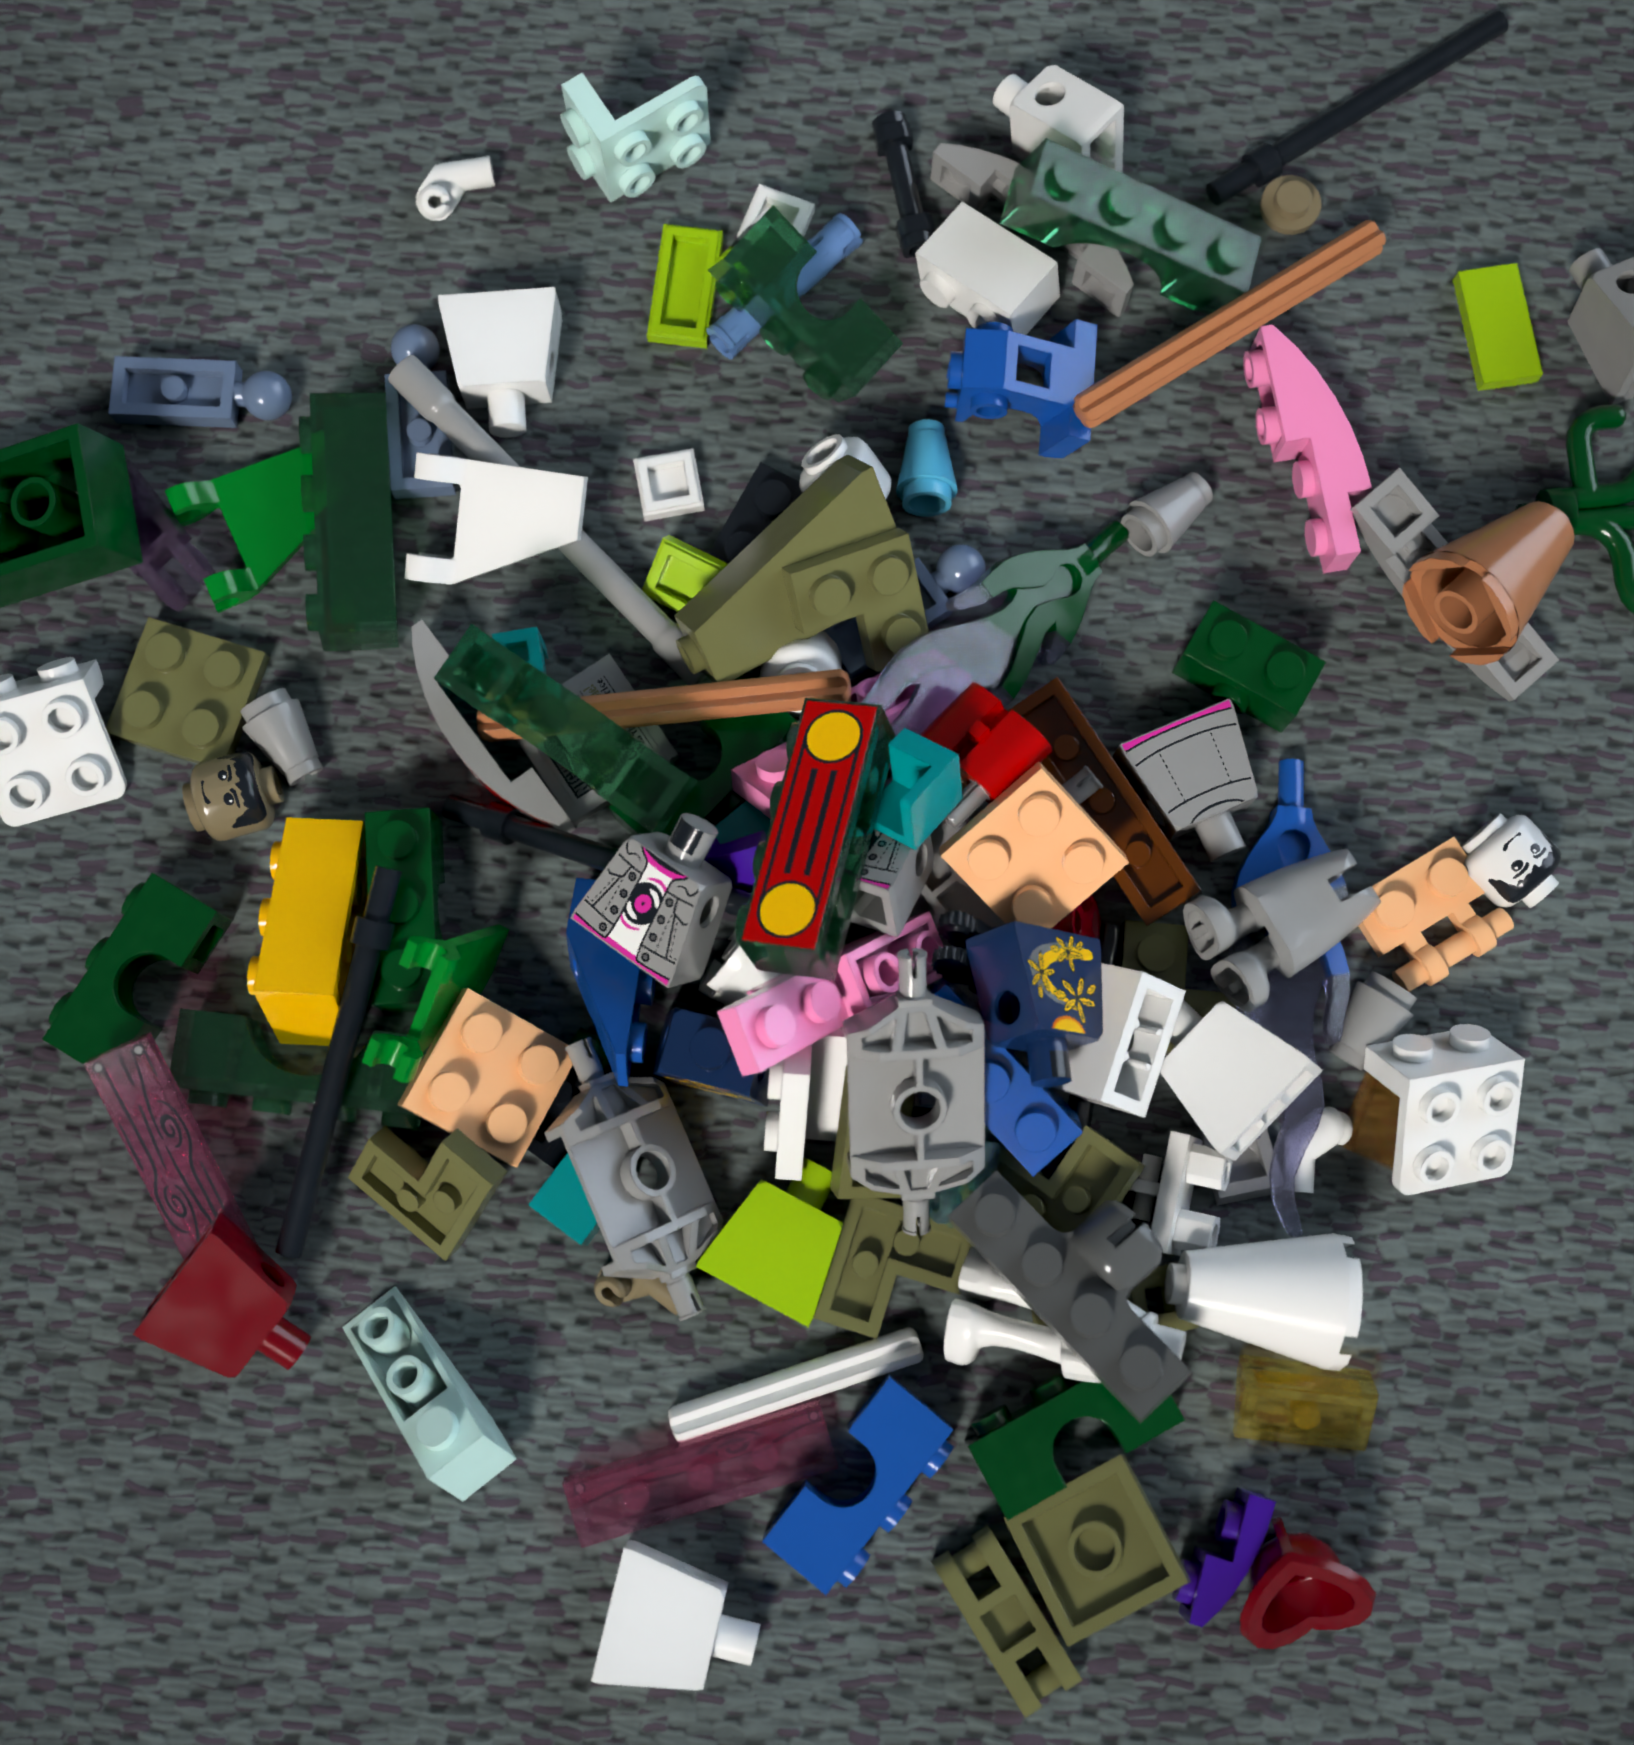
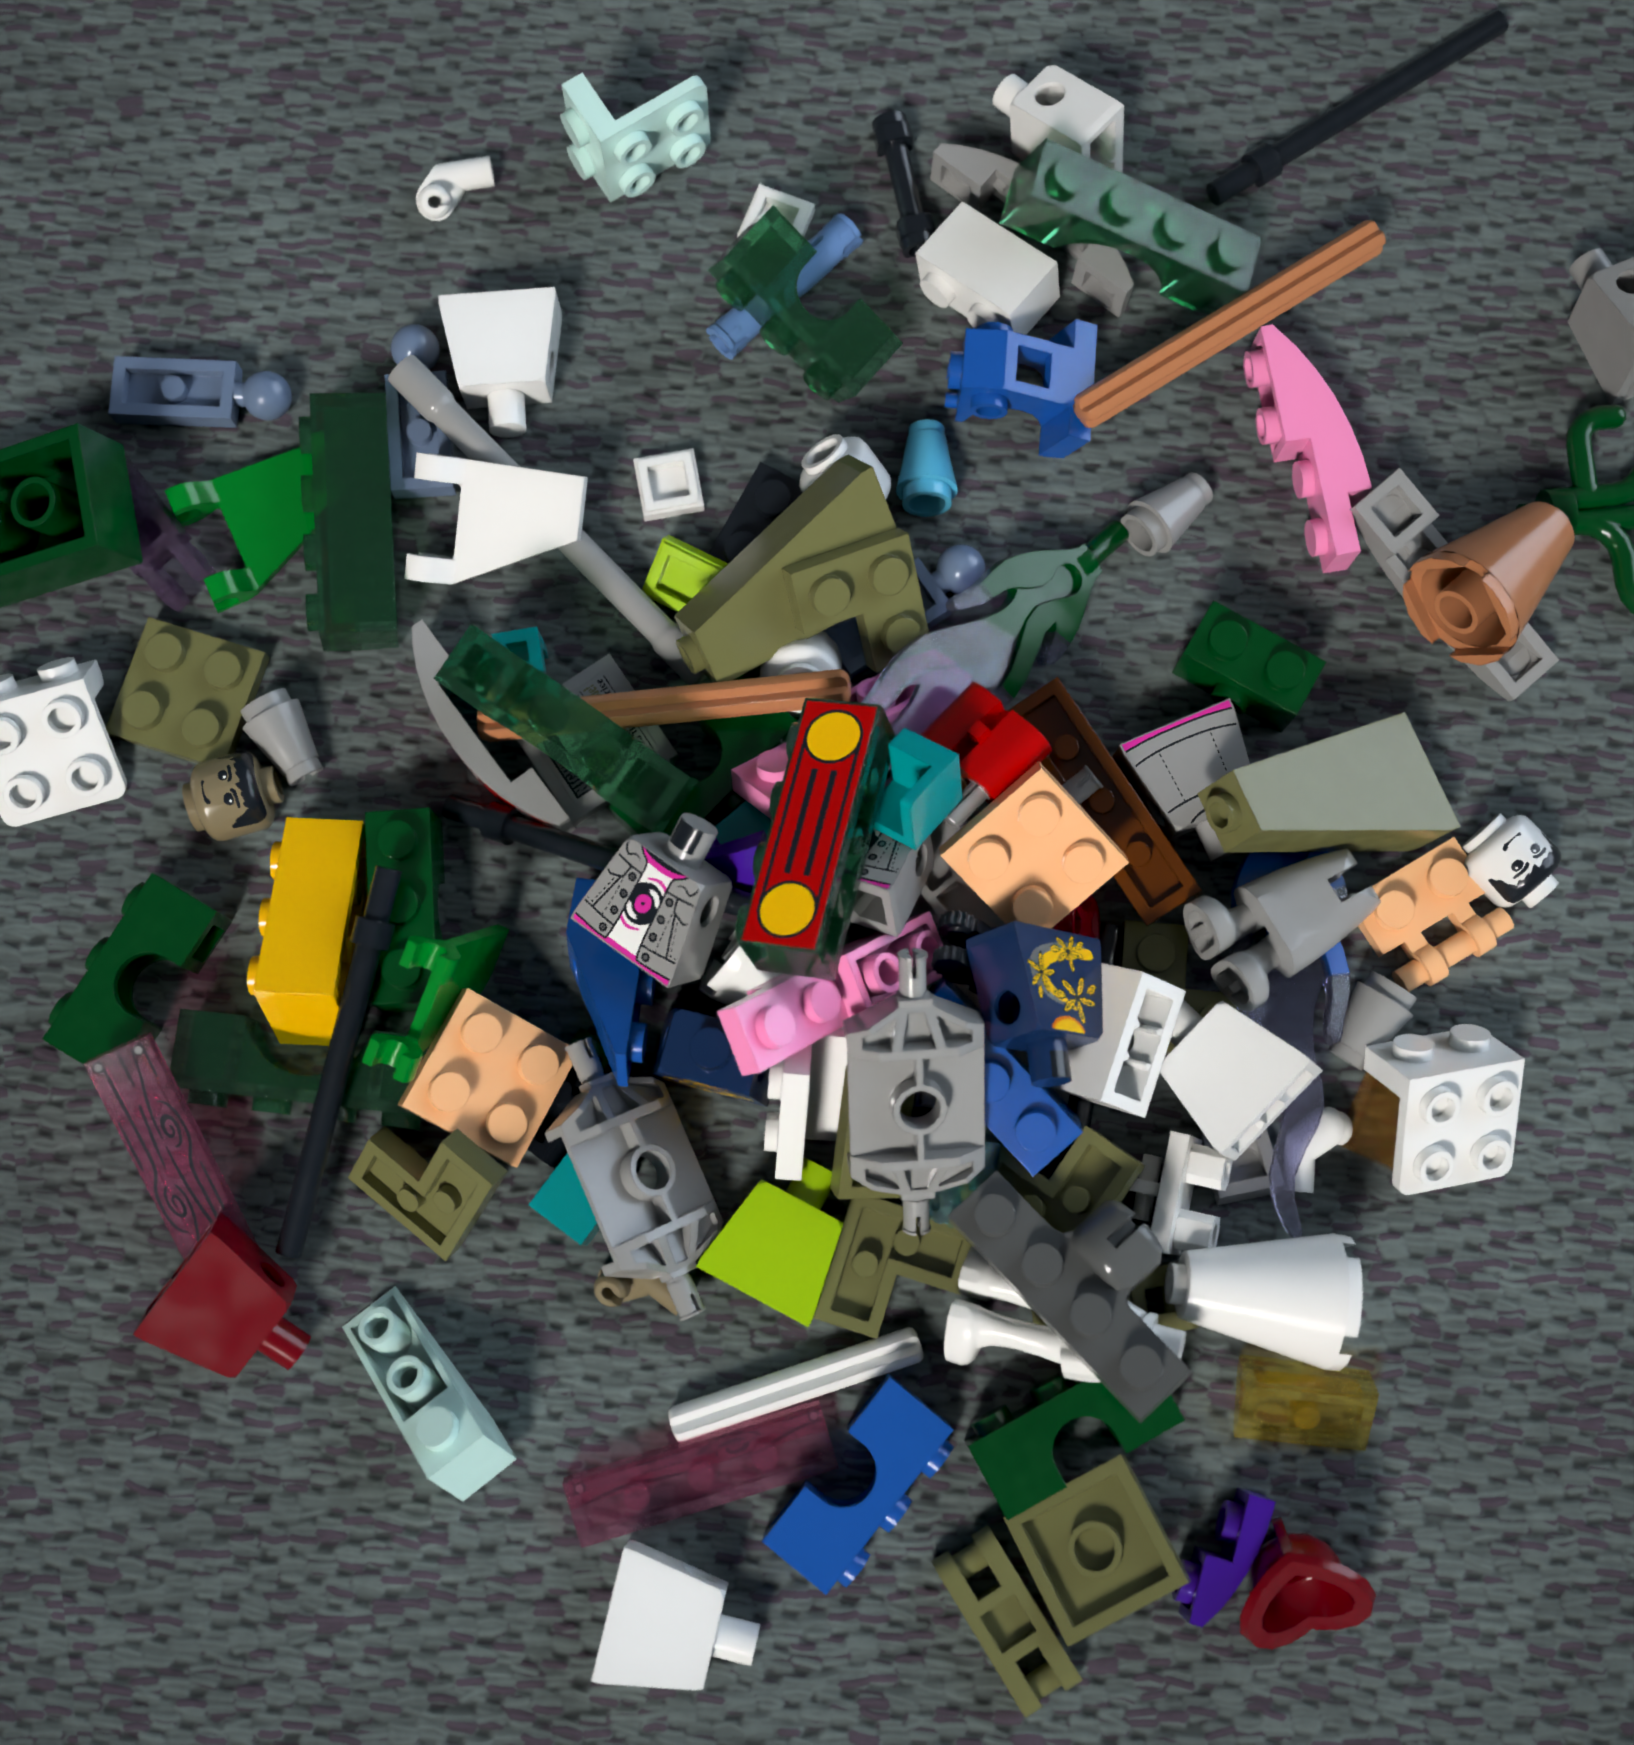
lime tile [647,224,723,349] -> none
dark tan plate [1260,175,1321,235] -> none
lime tile [1453,263,1543,391] -> none
none -> slope [1197,712,1461,853]

